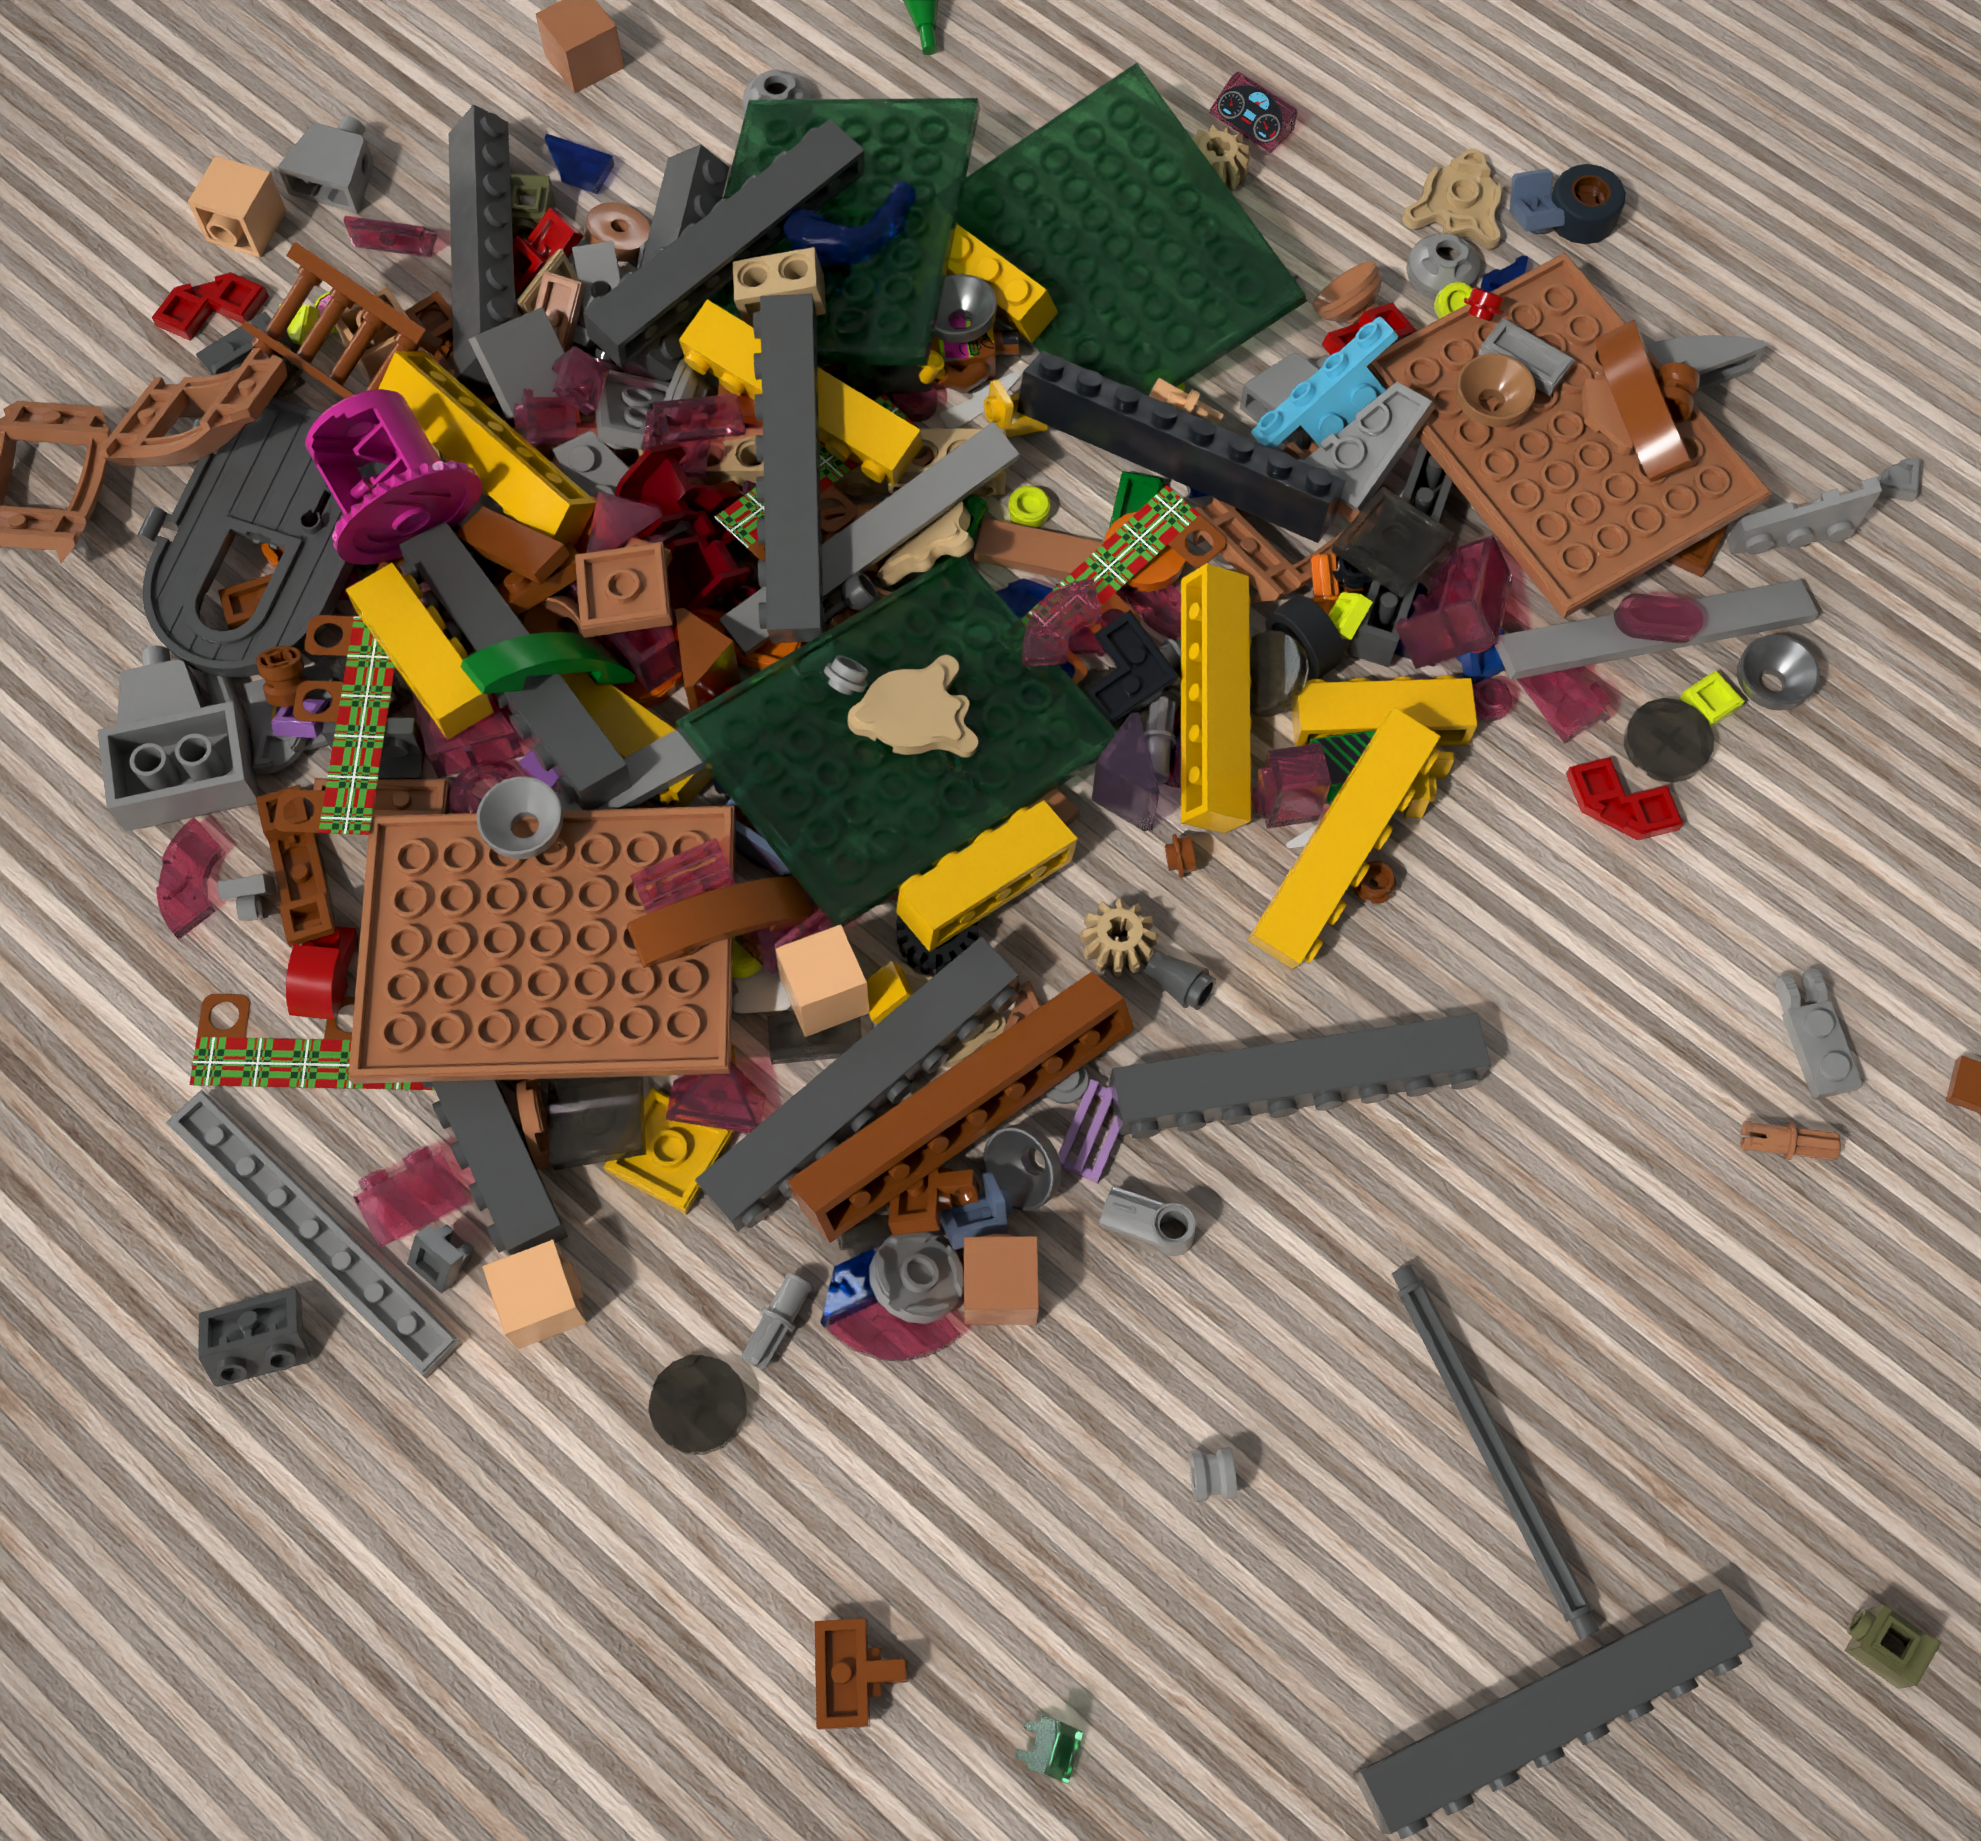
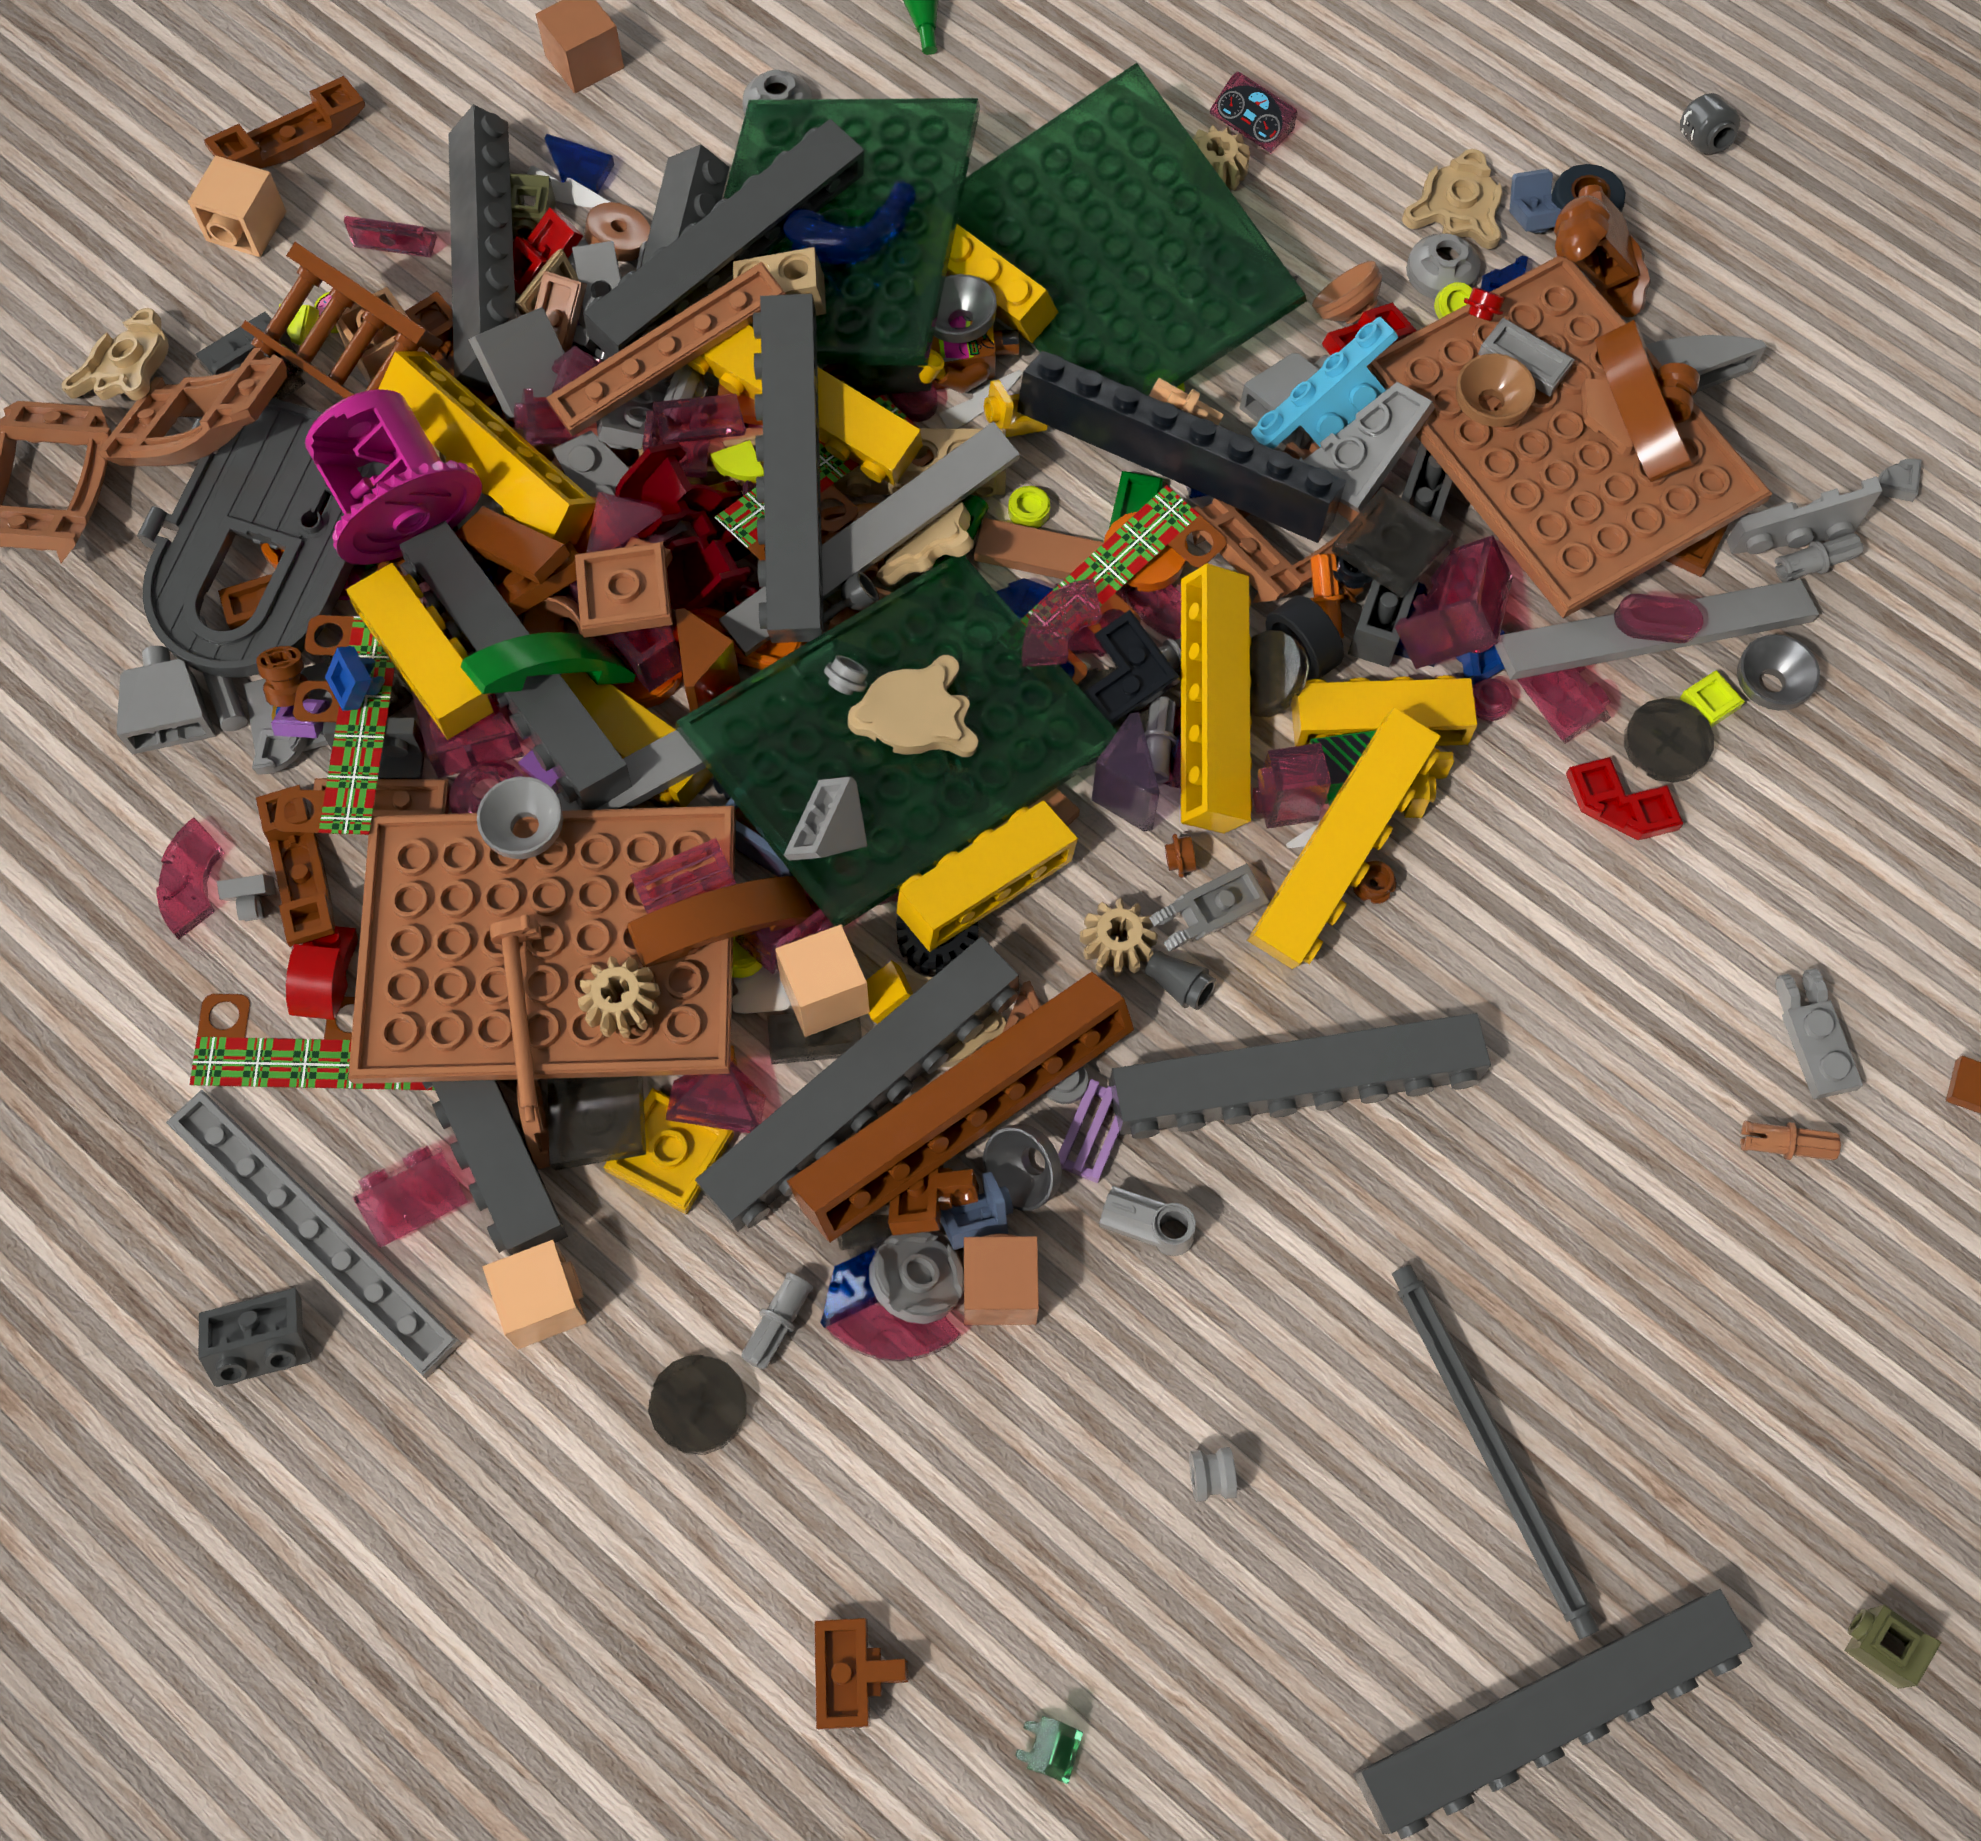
light grey brick [97,701,259,832] -> none
red tile [152,272,269,341] -> none
light grey torso [278,116,373,214] -> none
dark grey tile [407,1224,474,1294] -> none
neon yellow tile [1328,592,1373,640] -> none
none -> tan tile [61,308,169,401]
none -> dark orange slope [204,76,365,169]
none -> blue tile [325,646,385,711]
none -> nougat piece [489,915,542,1122]
none -> white sticker [526,165,610,207]
none -> nougat tile [546,262,786,437]
none -> tan gear [578,956,661,1038]
none -> neon yellow tile [710,440,764,484]
none -> light grey slope [784,776,867,860]
none -> light grey hinge [1149,863,1270,951]
none -> dark orange torso [1554,184,1651,317]
none -> dark grey head [1680,93,1740,154]
none -> light grey axle [1775,533,1864,582]

